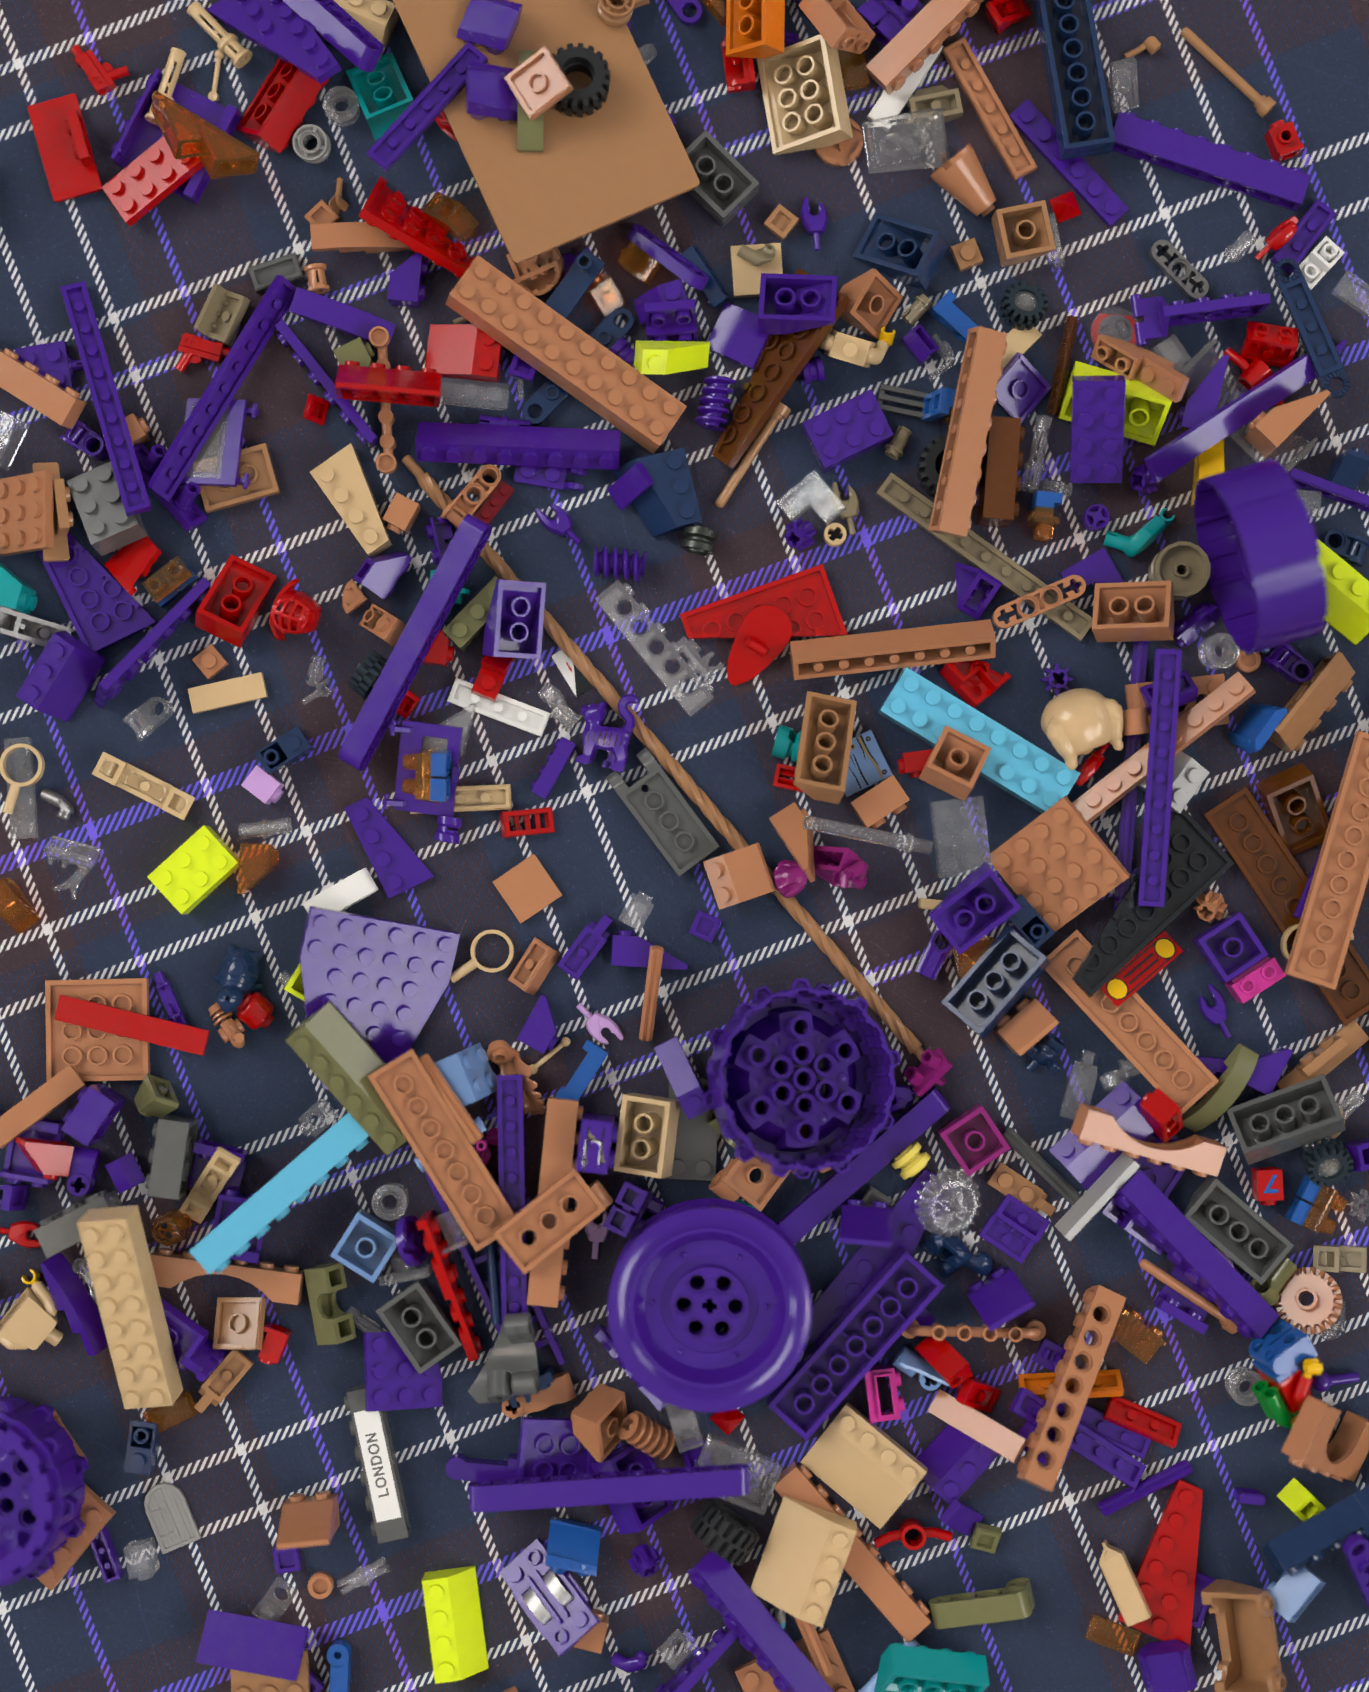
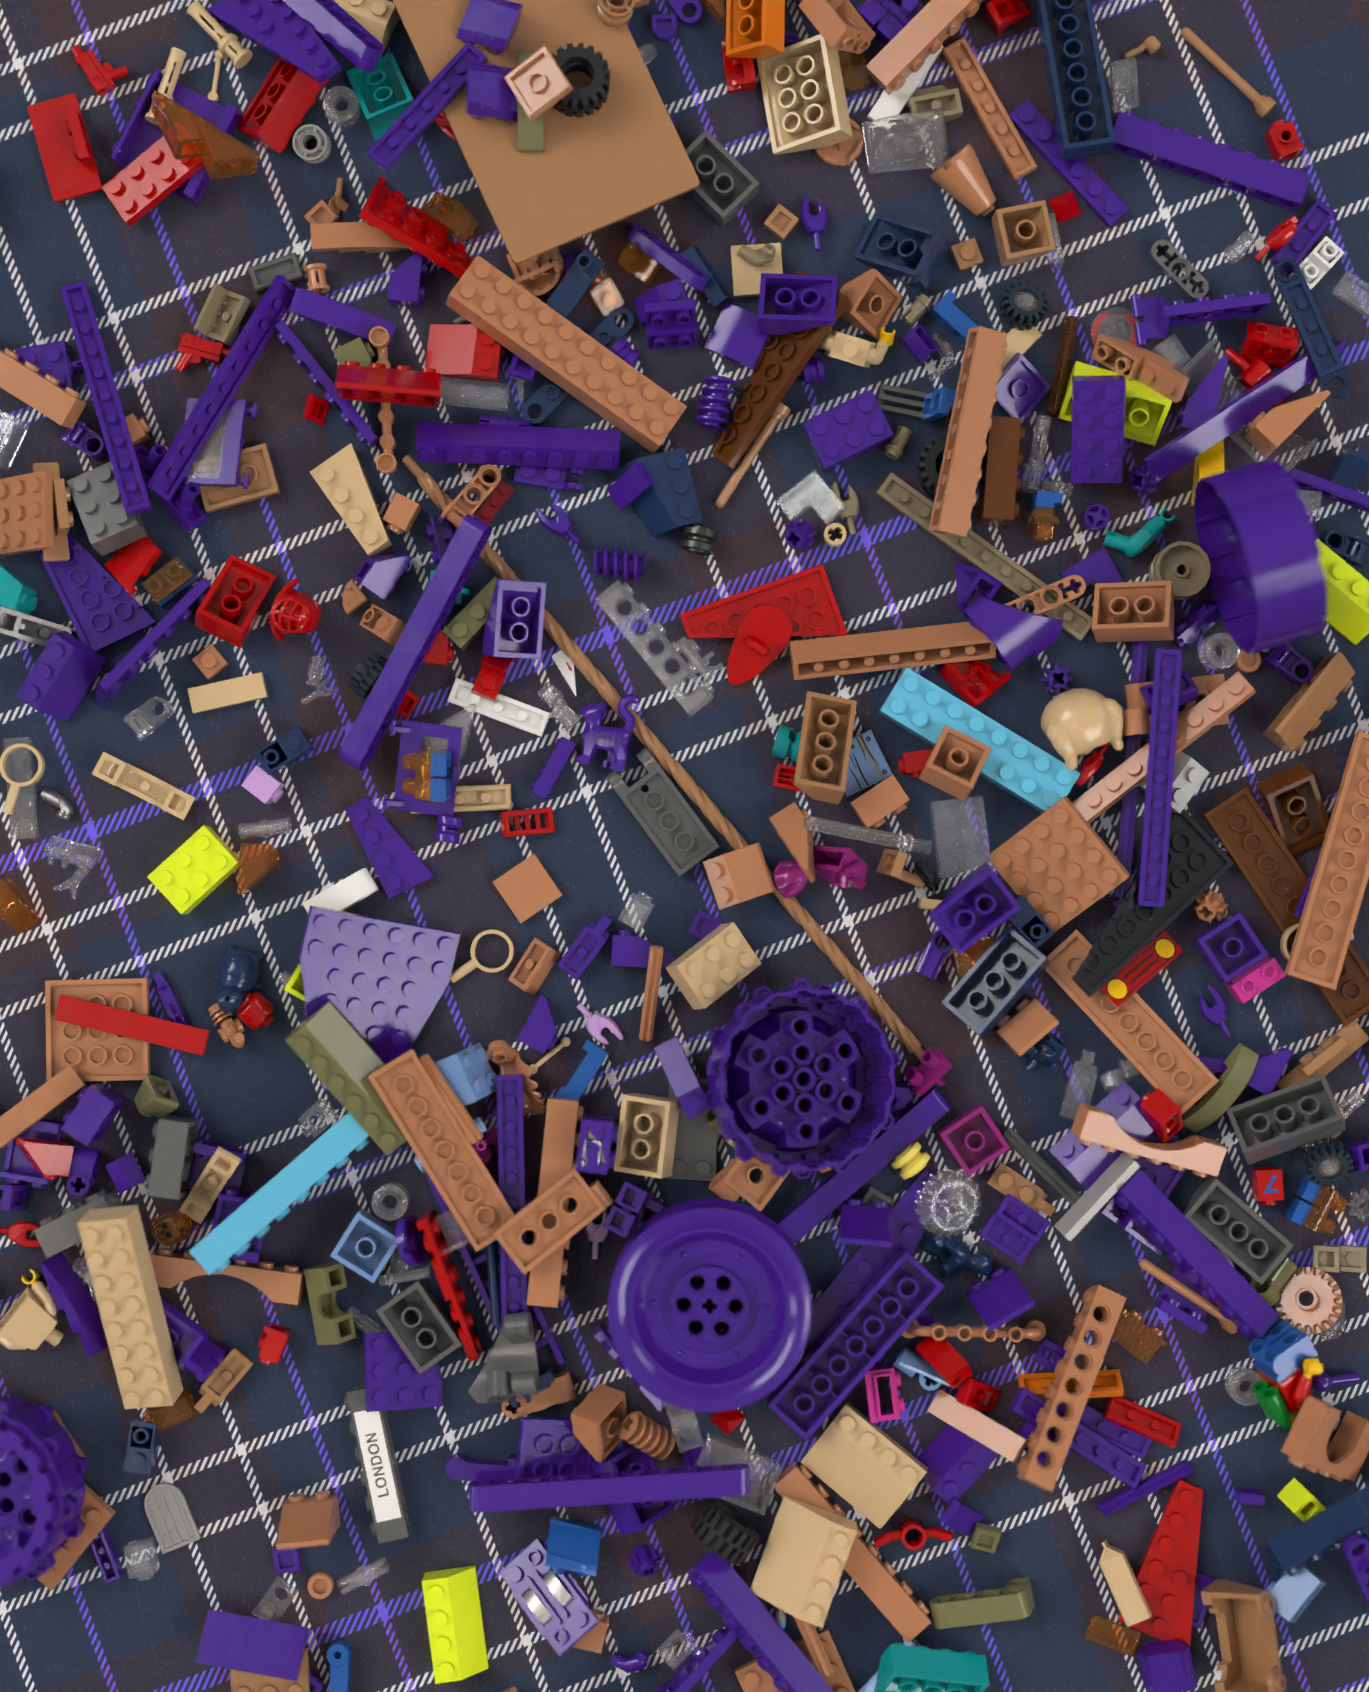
medium nougat tile [212,1297,266,1350] -> none
neon yellow slope [634,340,710,375] -> none
blue slope [1228,703,1288,754] -> none
none -> dark purple tile [651,14,677,42]
none -> tan brick [665,922,762,1010]
none -> medium nougat piece [876,848,939,893]
none -> dark purple panel [962,596,1063,672]

